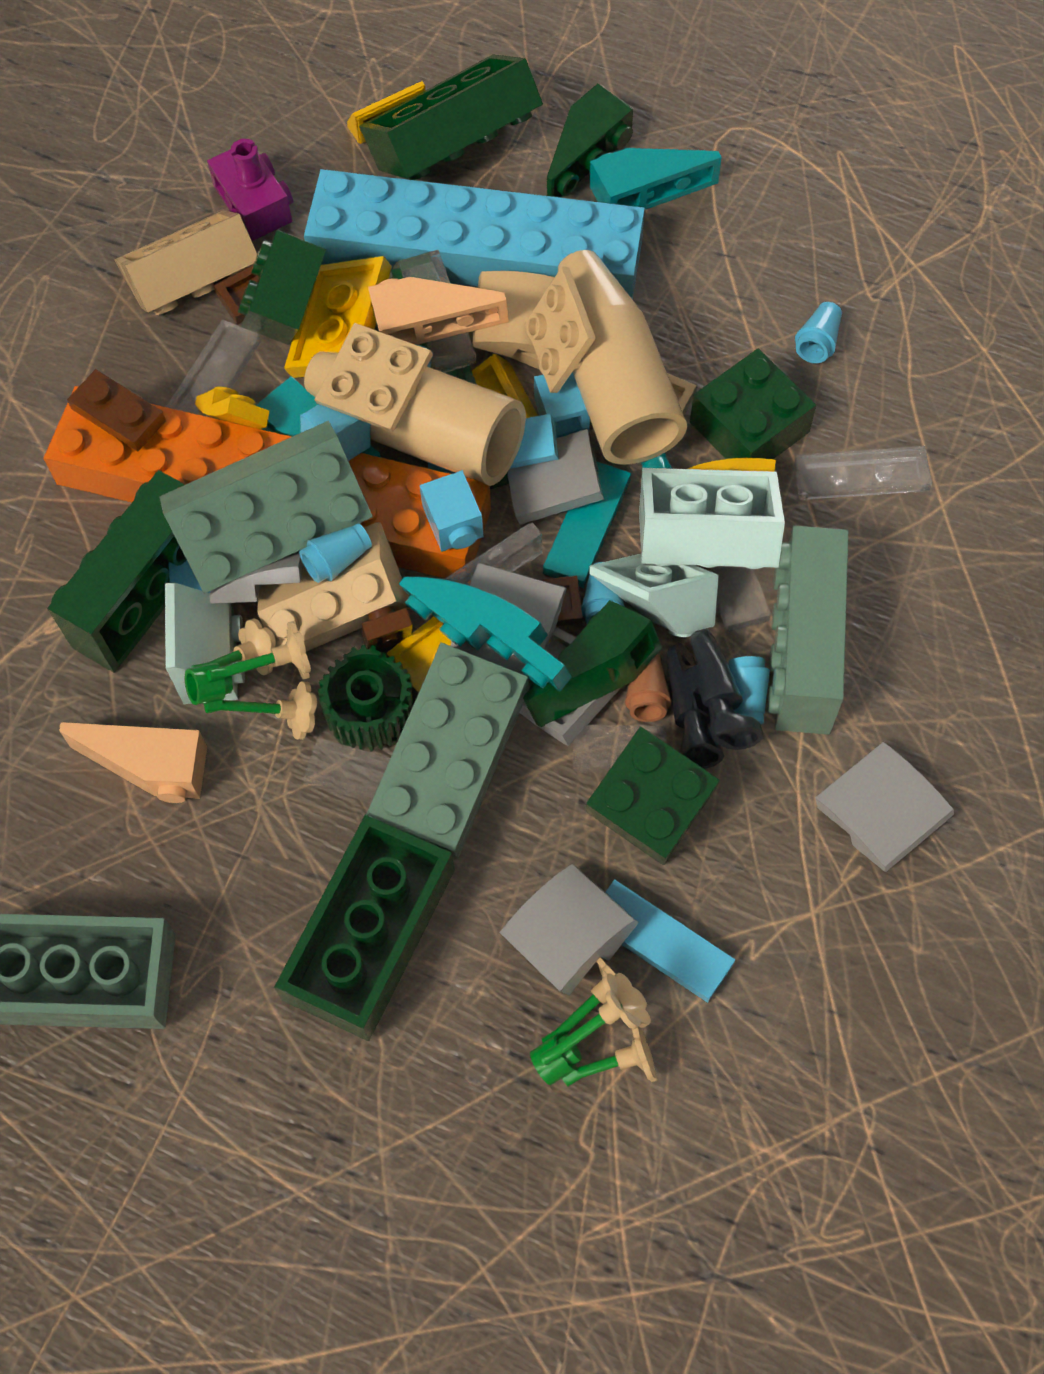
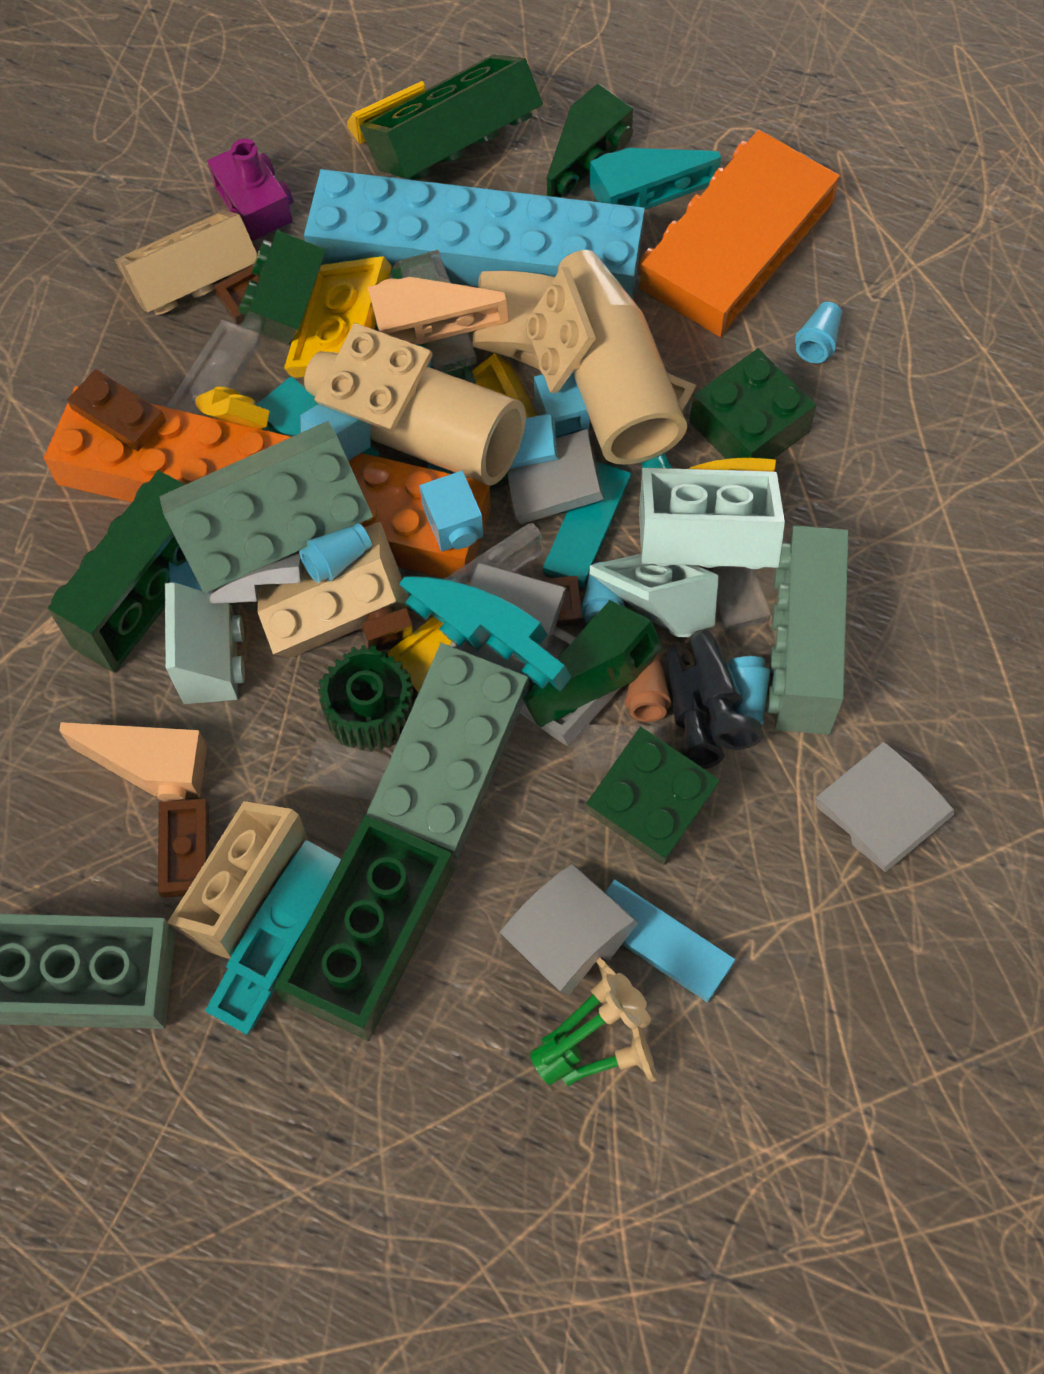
plant [184,618,317,740] -> none
clear tile [794,446,932,500] -> none
none -> reddish brown plate [158,799,209,898]
none -> tan slope [168,801,308,959]
none -> teal slope [205,840,341,1035]
none -> orange brick [638,129,840,338]

